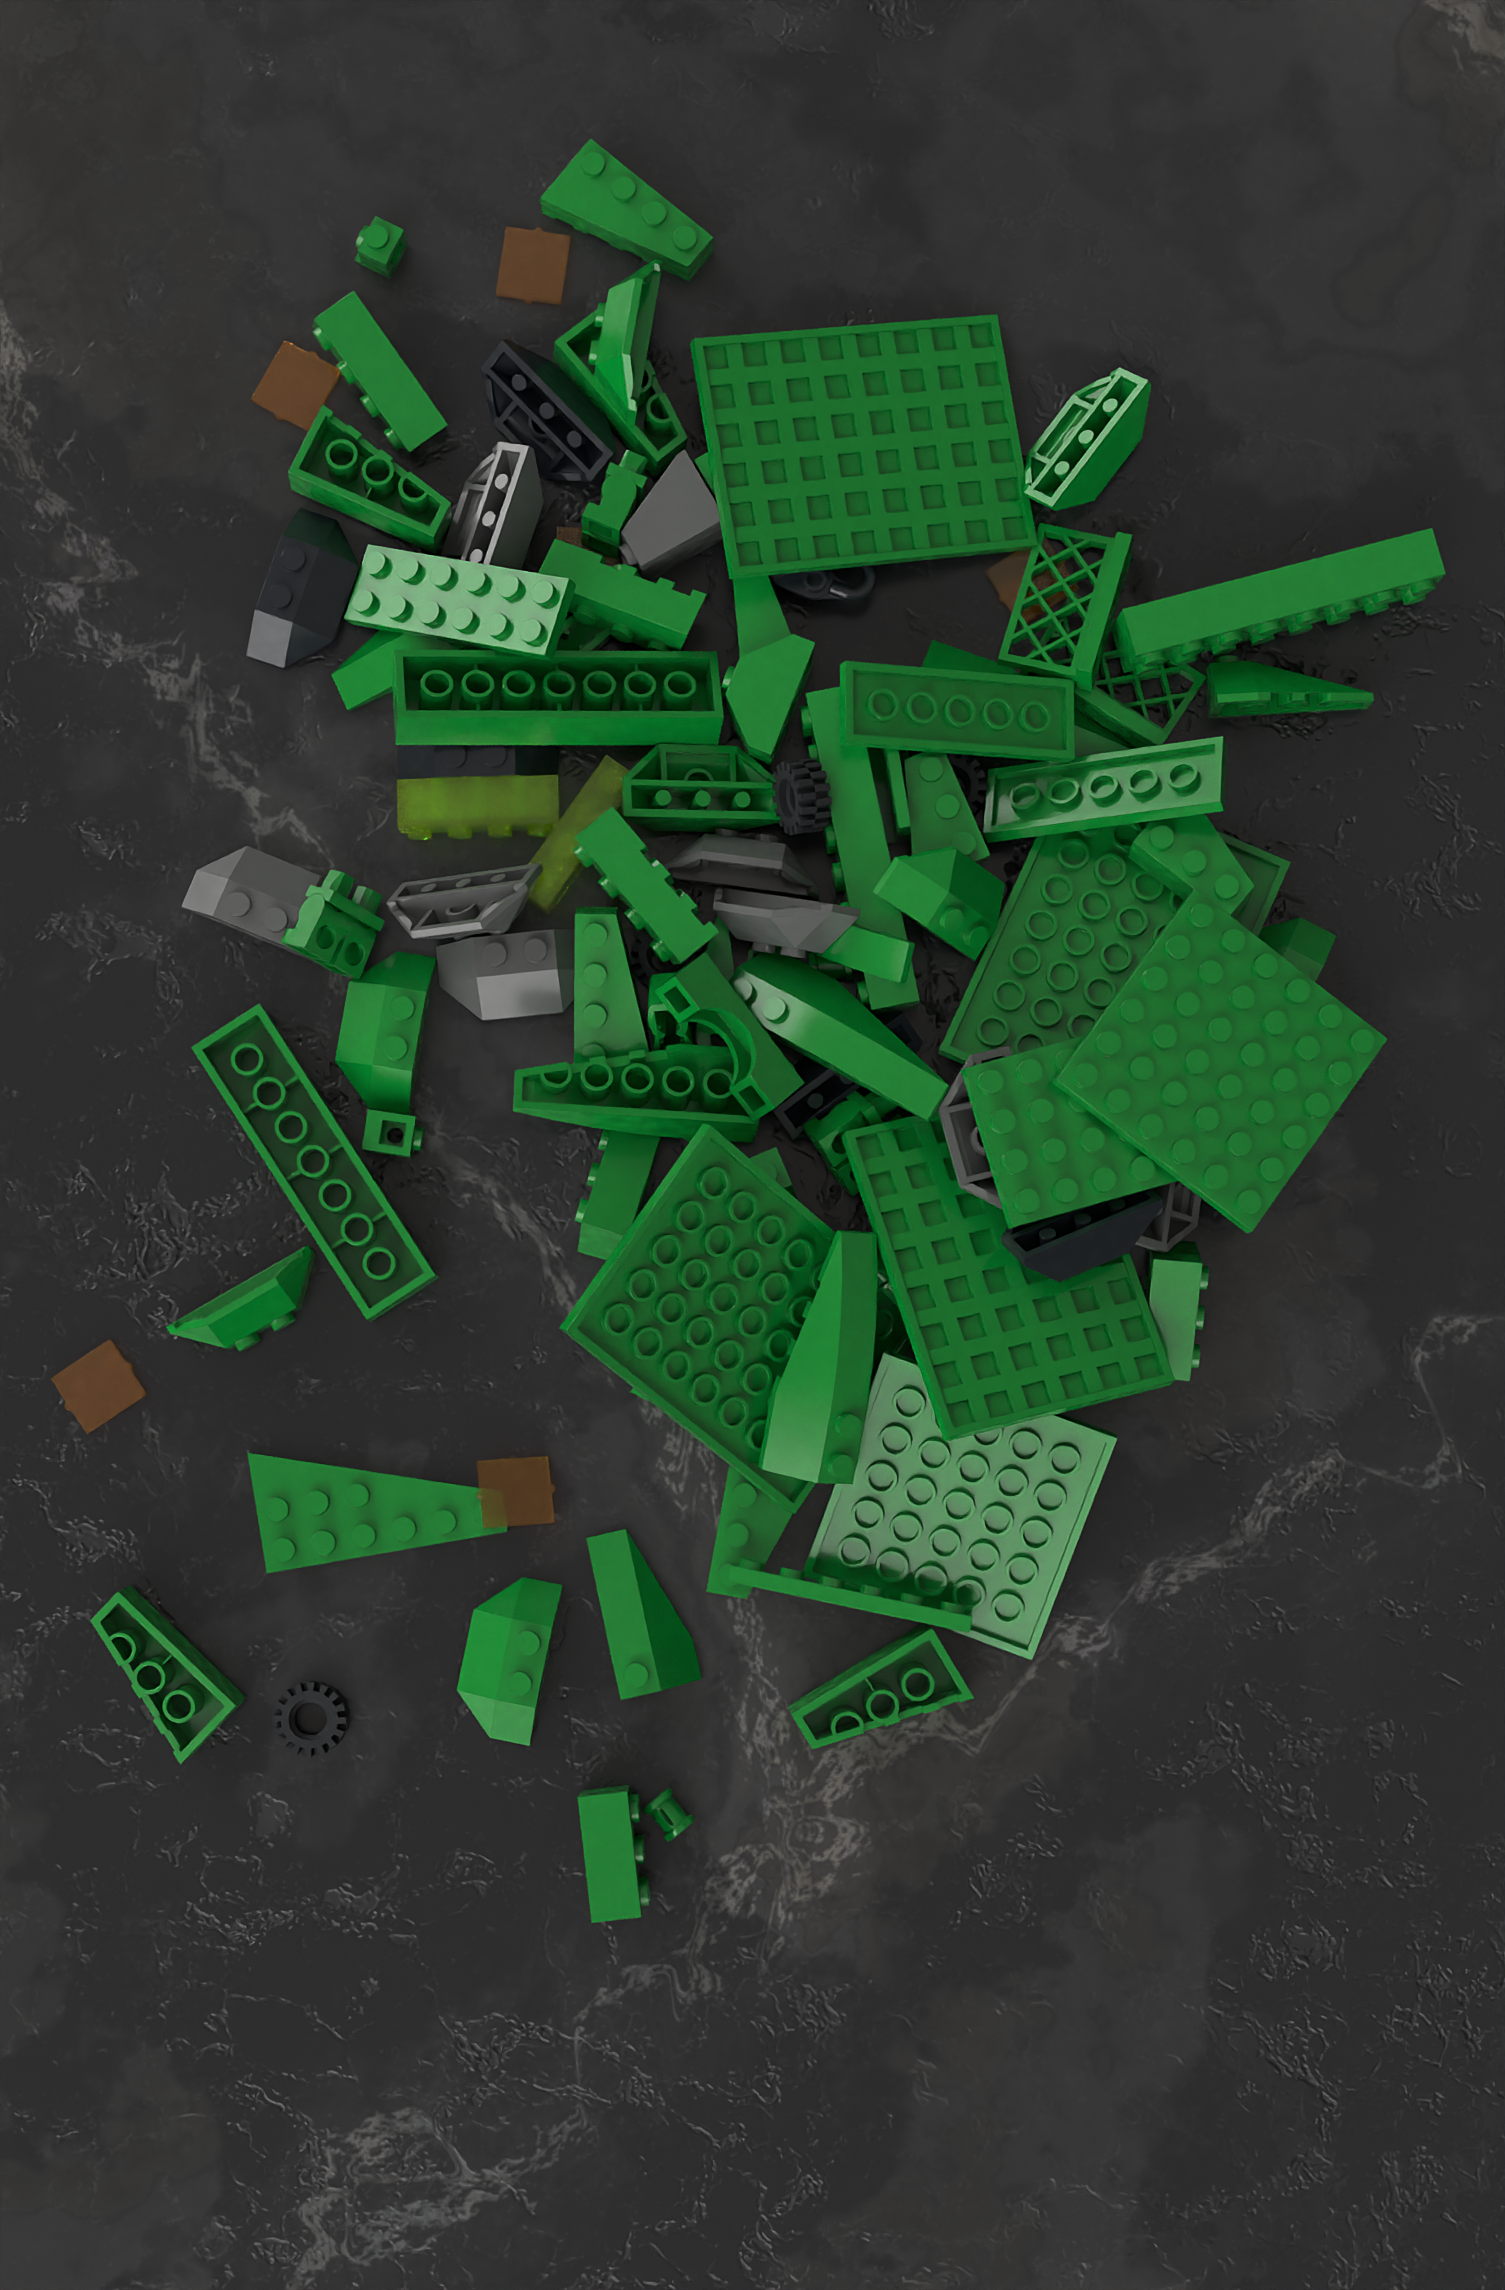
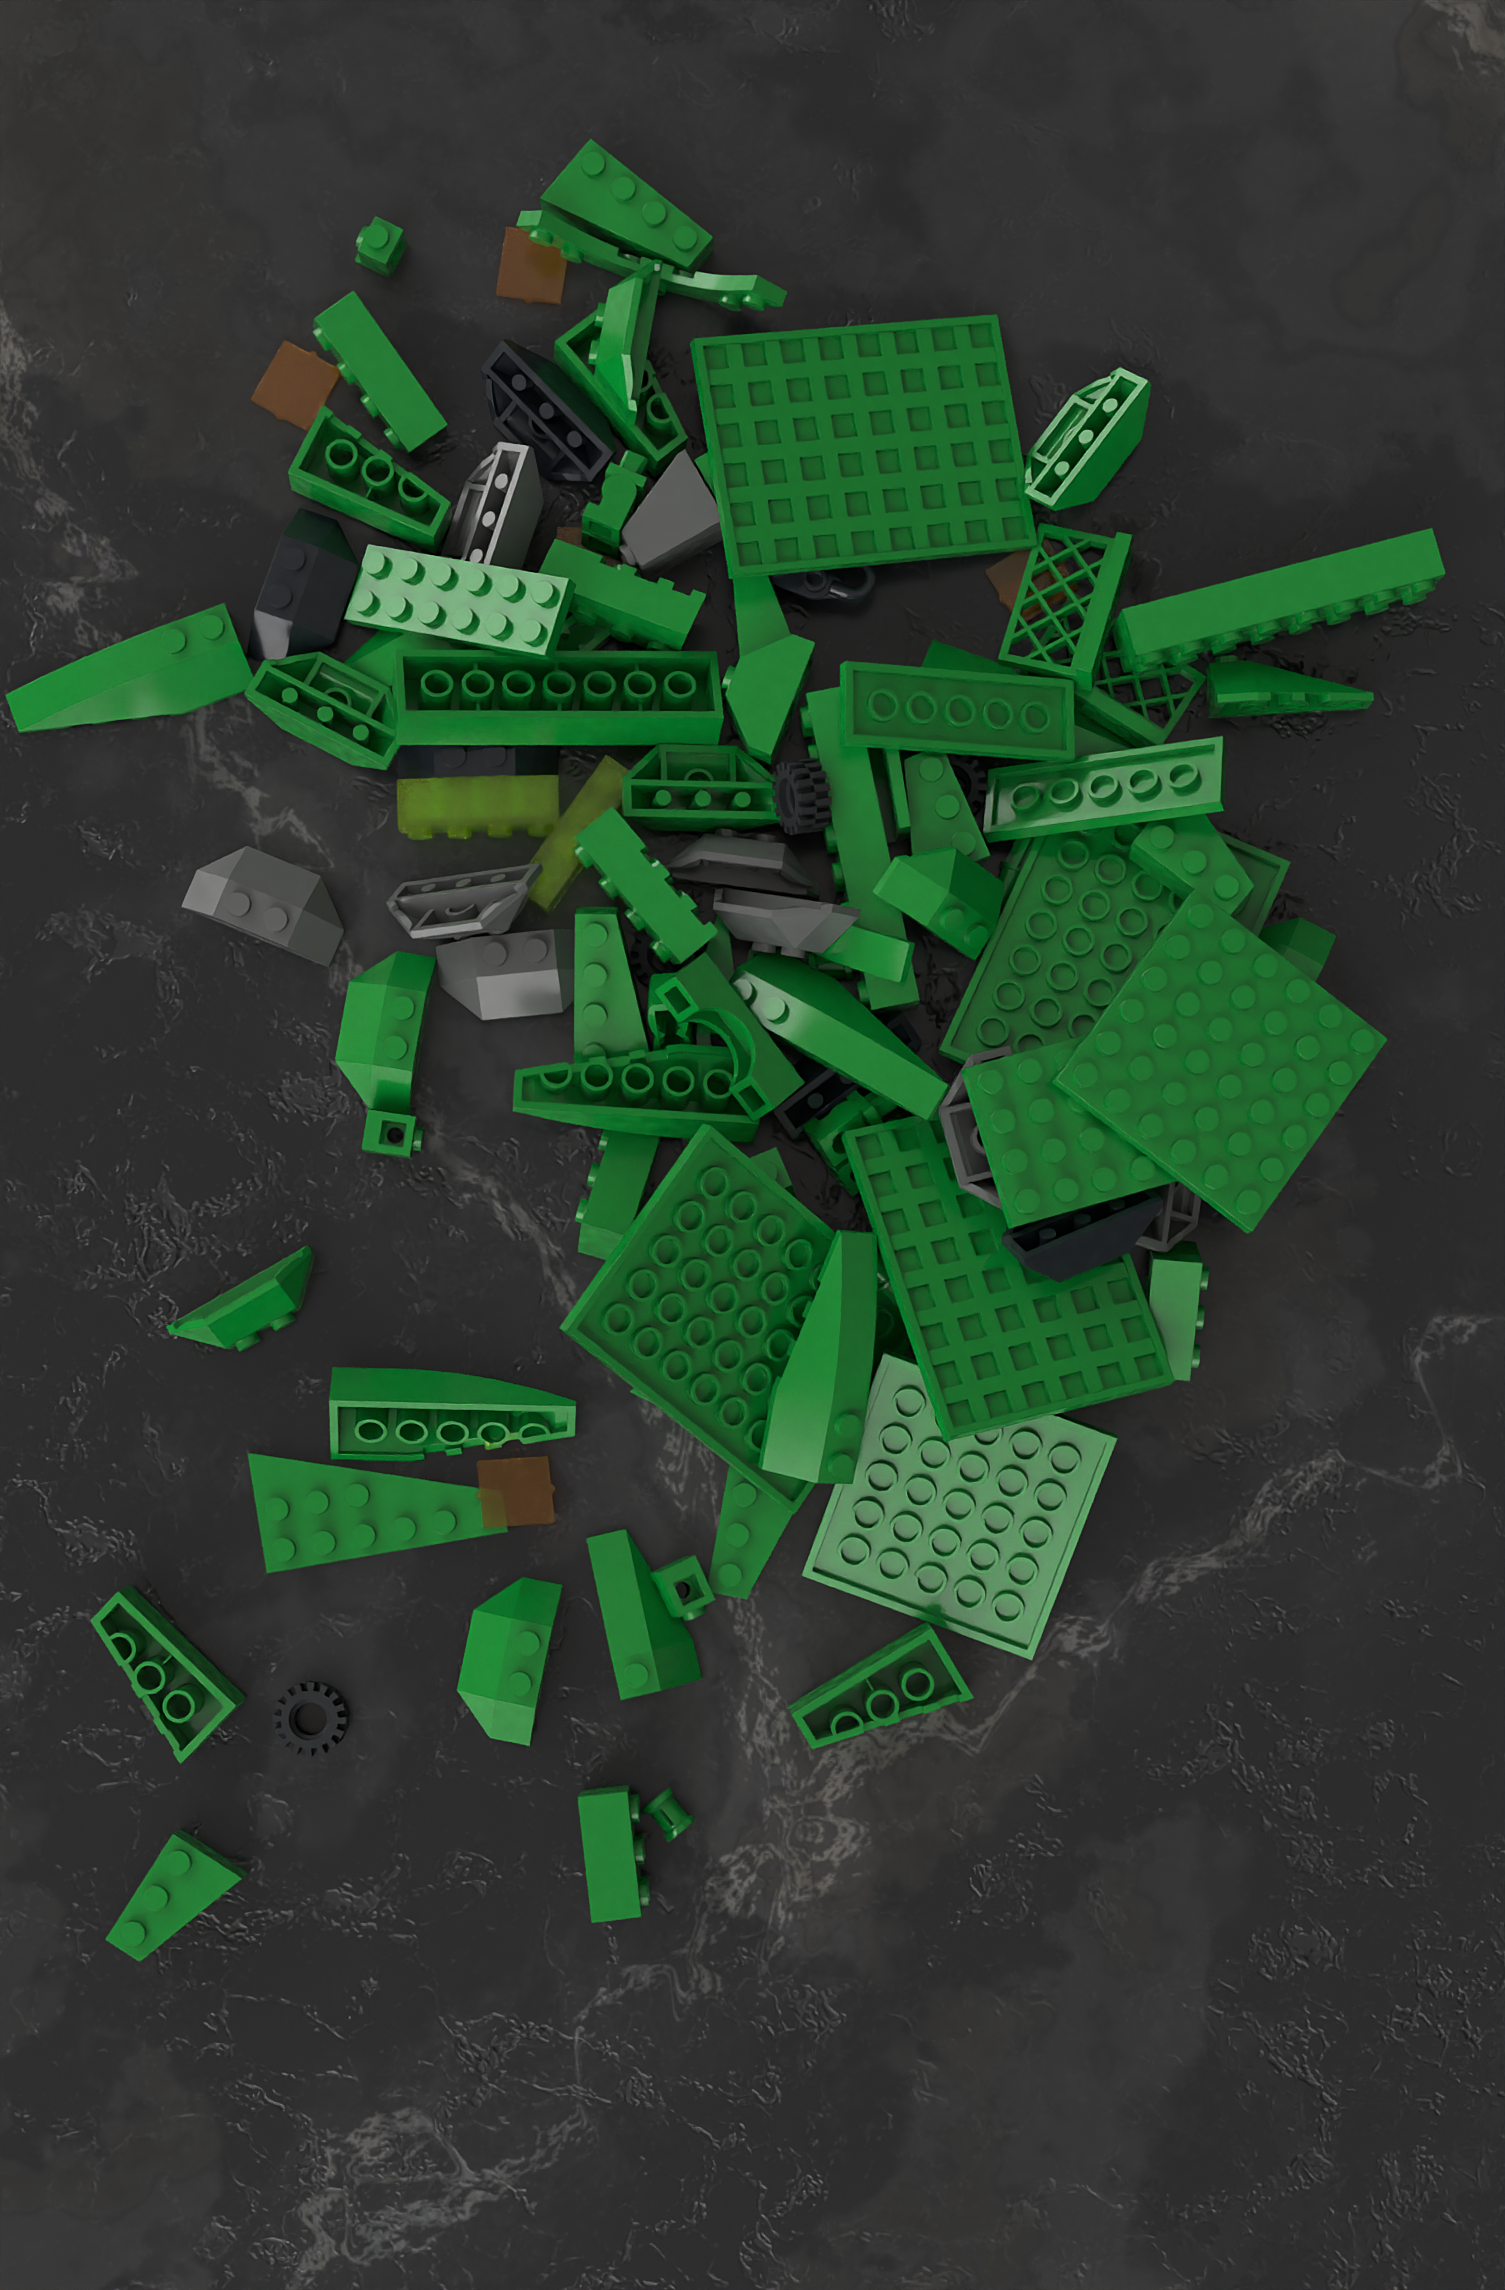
clear orange piece [51,1339,148,1434] -> none
green brick [191,1003,440,1322] -> none
green hips [281,870,385,979] -> none
green plate [727,1558,973,1633] -> none
none -> green wedge [5,603,254,733]
none -> green wedge [105,1829,249,1962]
none -> green wedge [244,651,401,770]
none -> green wedge [329,1367,576,1462]
none -> green plate [516,210,787,311]
none -> green brick [649,1555,715,1621]
none -> green axle [997,836,1037,909]

